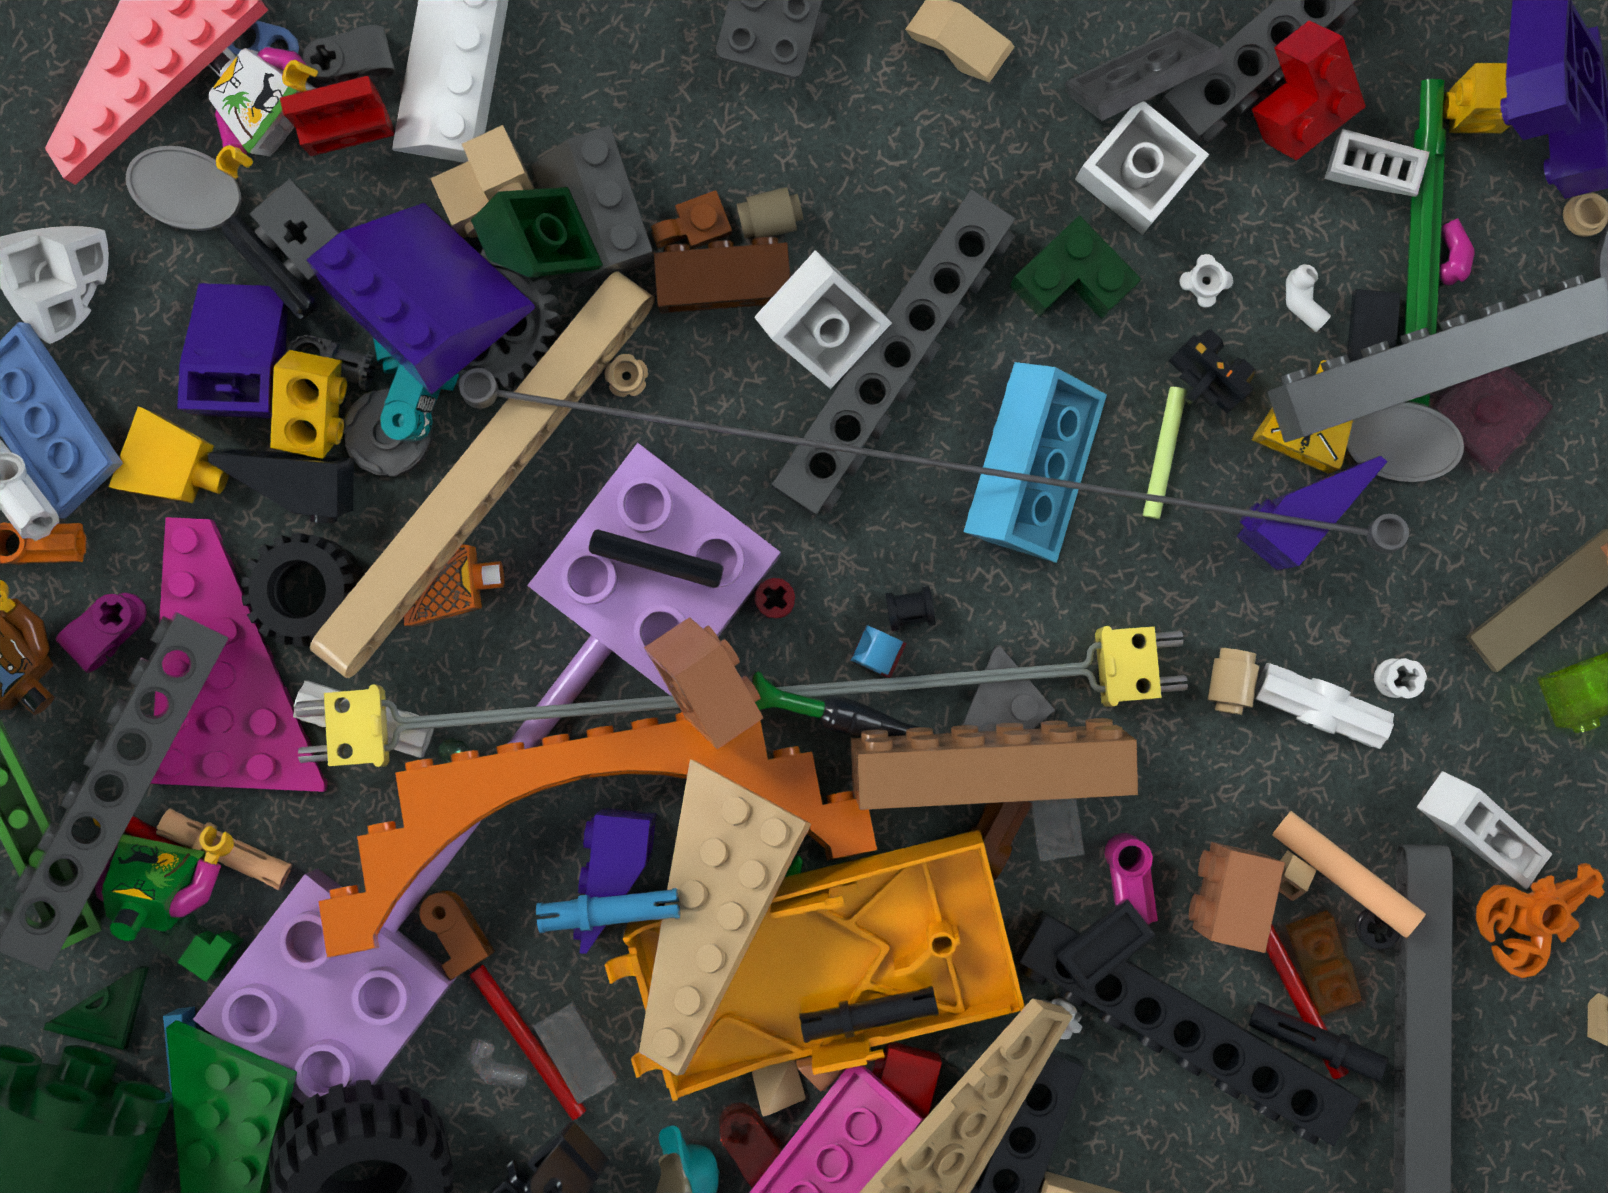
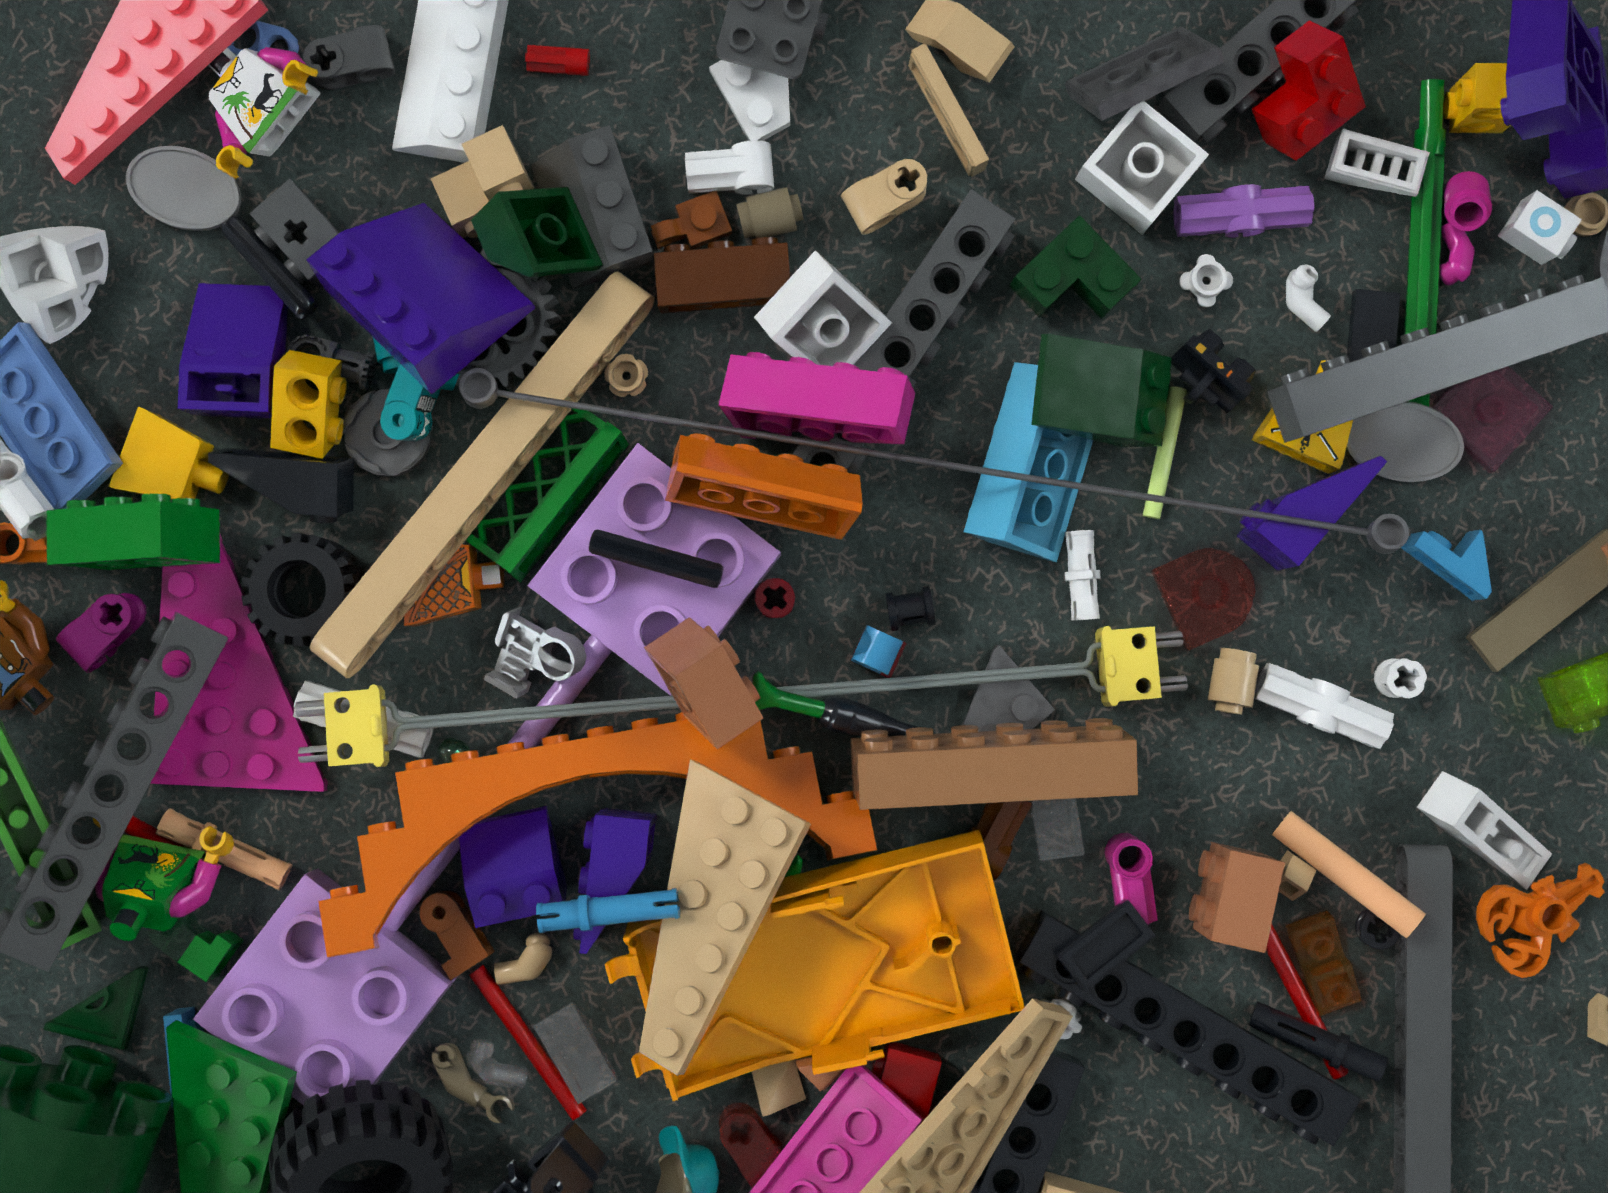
red slope [280,76,395,156] -> none
black pin [799,986,939,1043] -> none
none -> green brick [47,494,220,571]
none -> dark tan arm [431,1043,515,1123]
none -> dark purple slope [459,806,567,928]
none -> green fence [465,408,629,583]
none -> light grey piece [484,607,586,699]
none -> tan arm [494,933,552,985]
none -> red piece [525,44,590,76]
none -> orange slope [665,433,863,540]
none -> white piece [685,140,774,195]
none -> white wing [709,60,790,141]
none -> dark pink wedge [719,352,915,444]
none -> tan piece [841,159,927,235]
none -> tan tile [908,43,989,177]
none -> dark green slope [1031,334,1172,447]
none -> white pin [1064,530,1101,620]
none -> clear red tile [1151,548,1256,651]
none -> medium lavender piece [1173,184,1314,238]
none -> dark azure slope [1401,530,1492,600]
none -> dark pink brick [1444,171,1492,231]
none -> white brick [1498,190,1582,265]

